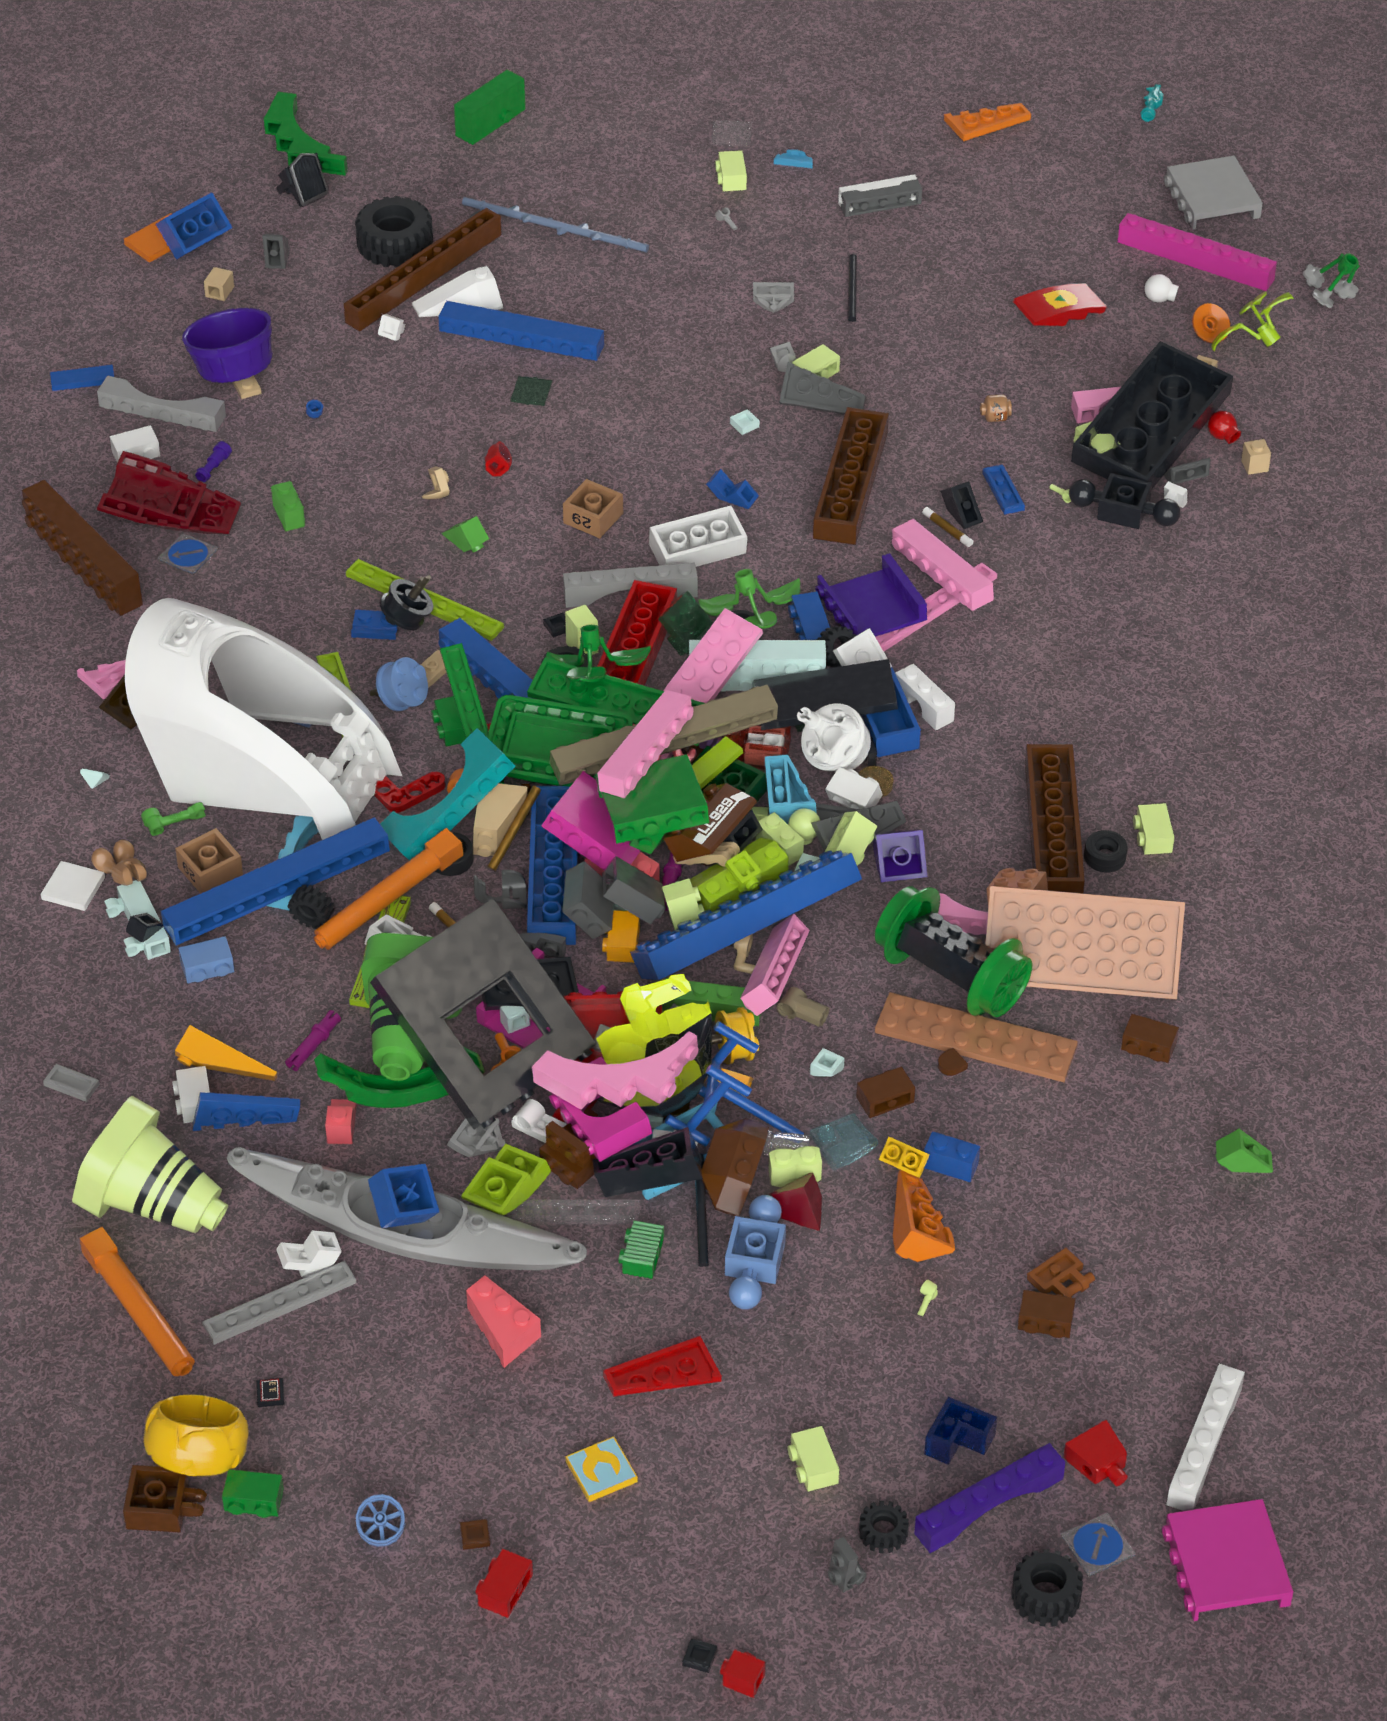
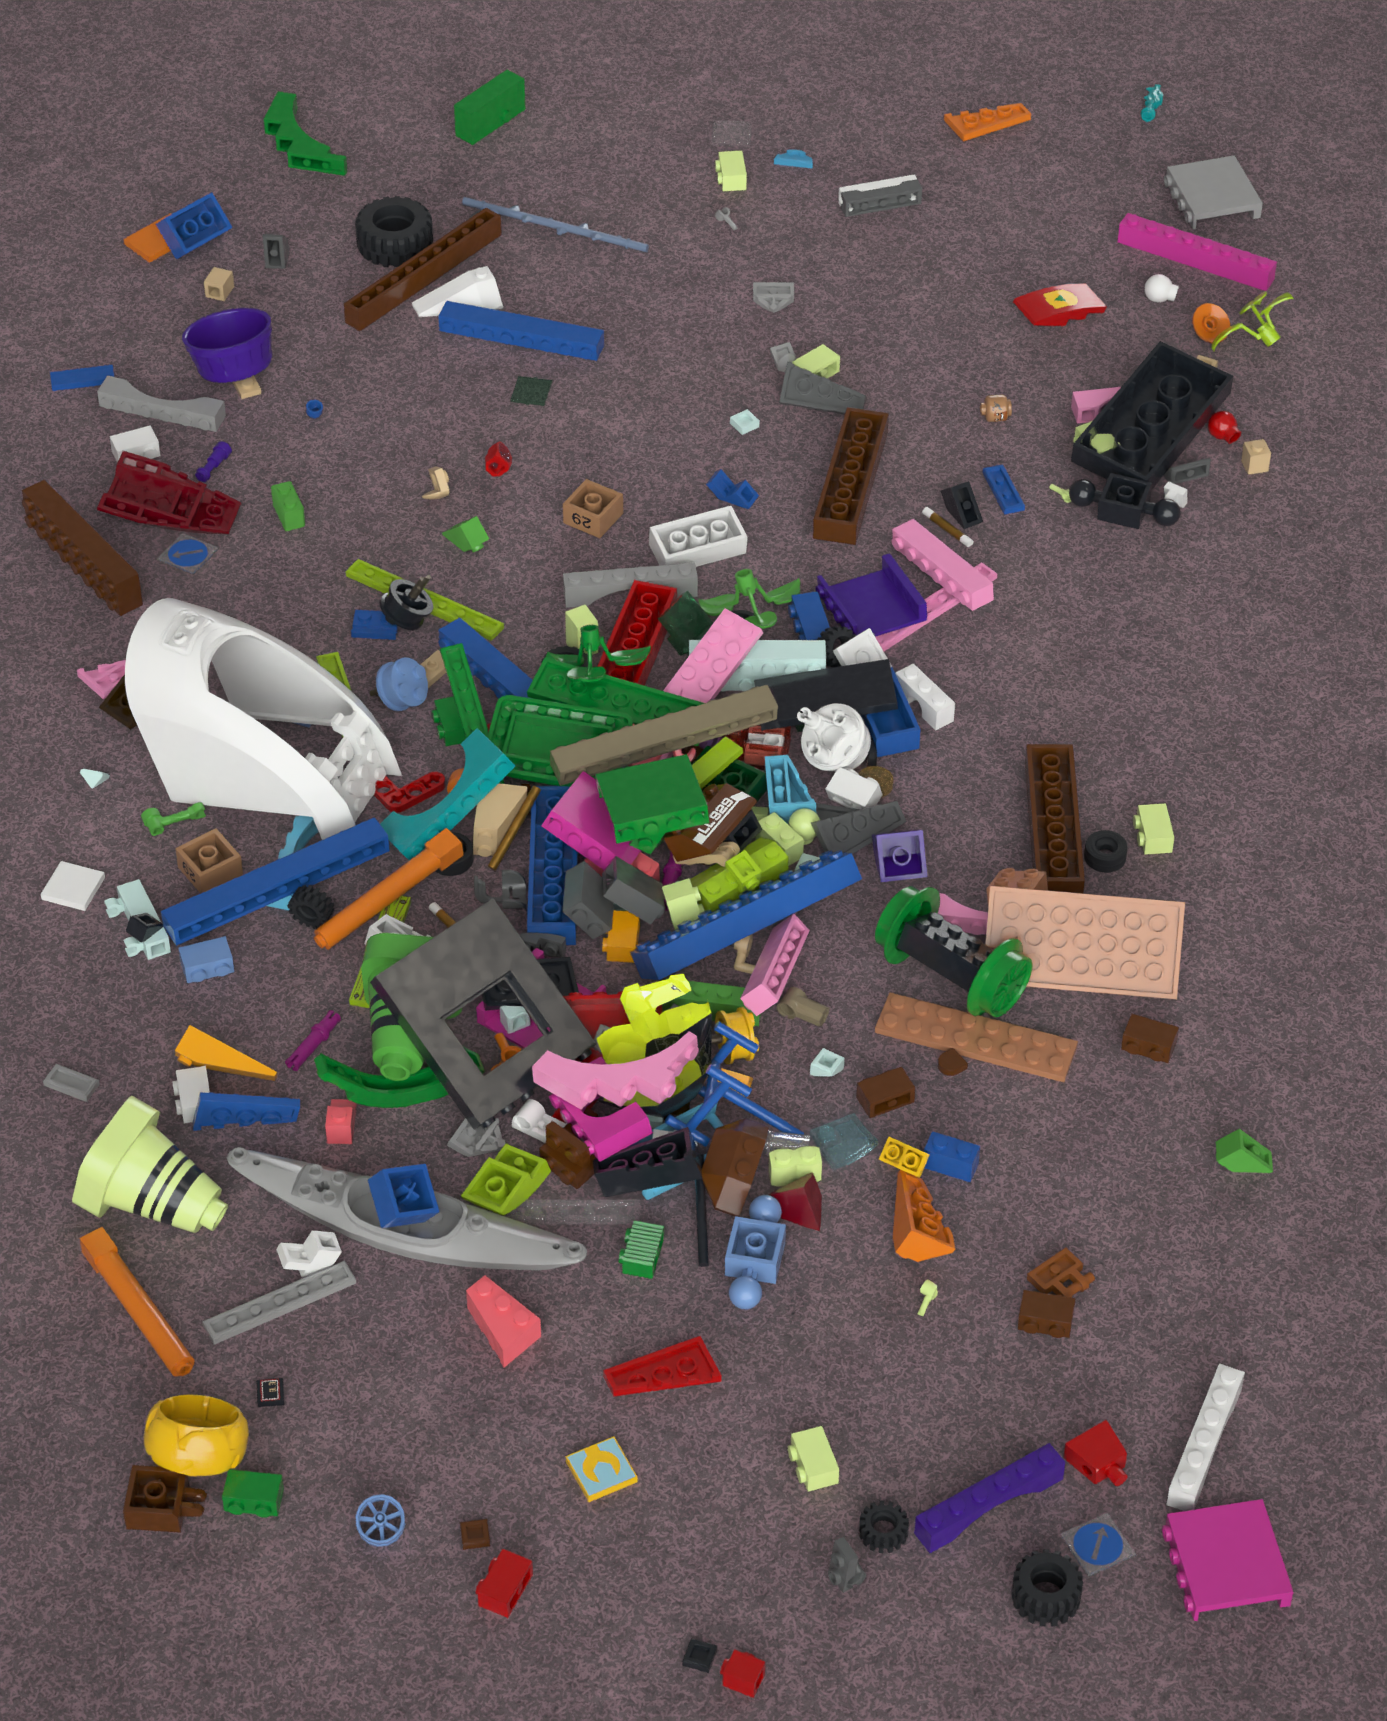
medium nougat piece [91,839,147,886] -> none
black piece [276,153,328,207] -> none
white tile [378,314,405,341] -> none
black tile [543,612,566,638] -> none
bright pink brick [598,689,694,798] -> none
yellowish green brick [825,811,877,866] -> none
black axle [848,254,857,322] -> none
clear blue brick [924,1396,997,1465] -> none
light grey plant [1303,253,1360,308] -> none

